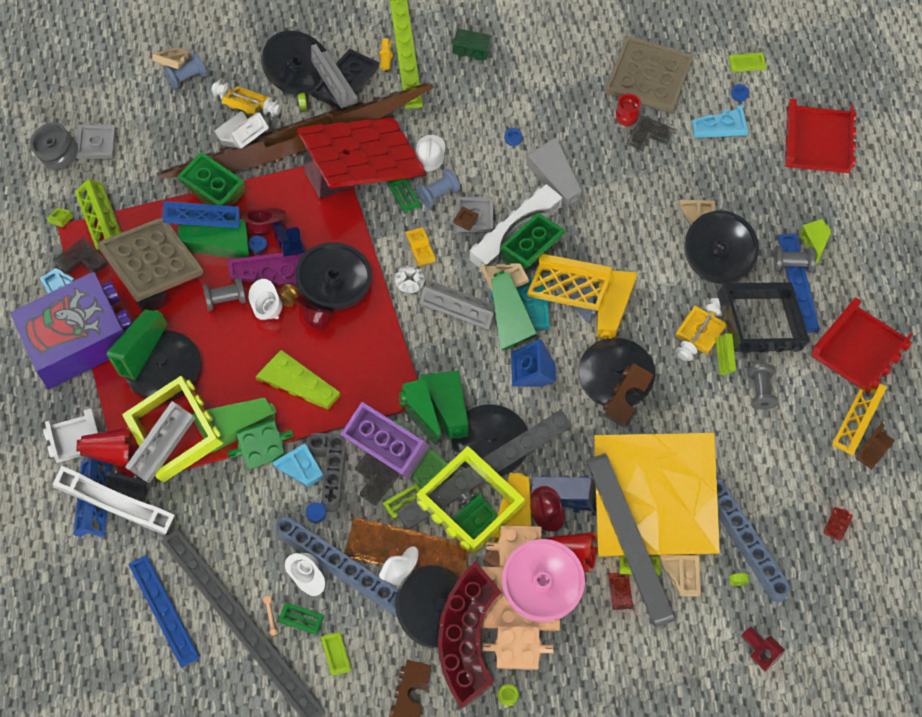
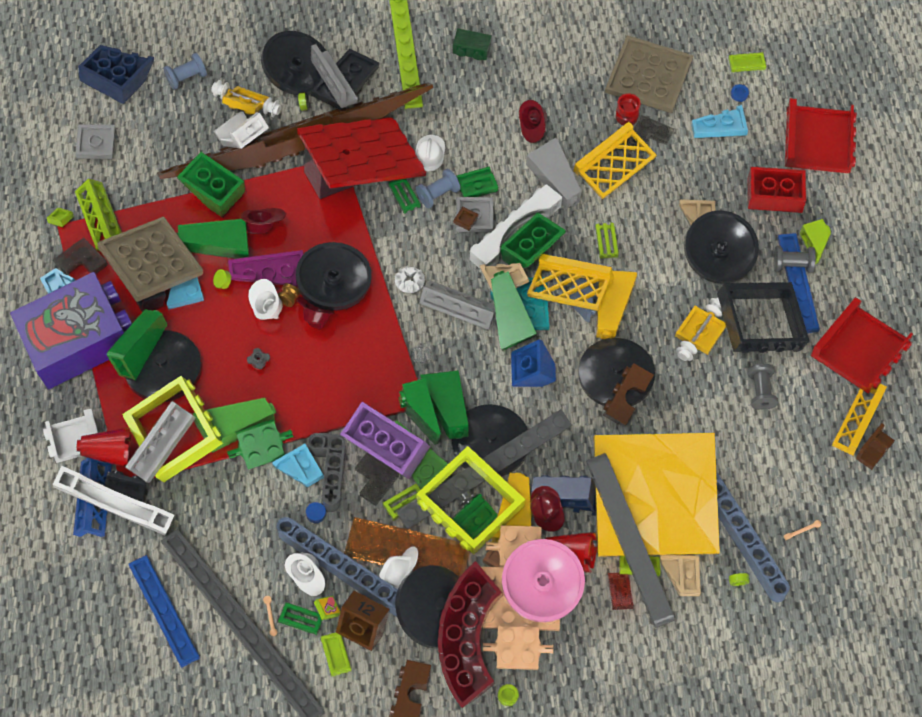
dark grey wheel [30,122,78,170] -> none
tan wing [152,48,190,69] -> none
blue fence [161,201,240,228] -> none
dark grey piece [203,277,246,311] -> none
blue tile [248,236,267,255] -> none
lime wing [256,350,340,409] -> none
clear blue panel [273,221,305,257] -> none
yellow axle [379,38,393,71] -> none
yellow slope [405,227,436,267] -> none
blue tile [504,128,522,146] -> none
lime tile [715,333,736,375] -> none
dark red piece [741,627,785,672] -> none
clear red bracket [823,507,853,541] -> none
none -> dark blue wedge [78,45,154,104]
none -> medium azure wing [167,277,204,310]
none -> lime tile [213,269,231,289]
none -> dark grey plate [247,348,270,369]
none -> tile [314,596,341,620]
none -> reddish brown brick [336,591,390,651]
none -> green plate [456,166,499,197]
none -> dark red piece [519,100,547,143]
none -> yellow fence [573,122,657,199]
none -> lime tile [595,223,619,259]
none -> red brick [747,167,806,213]
none -> light nougat hinge [783,520,821,540]

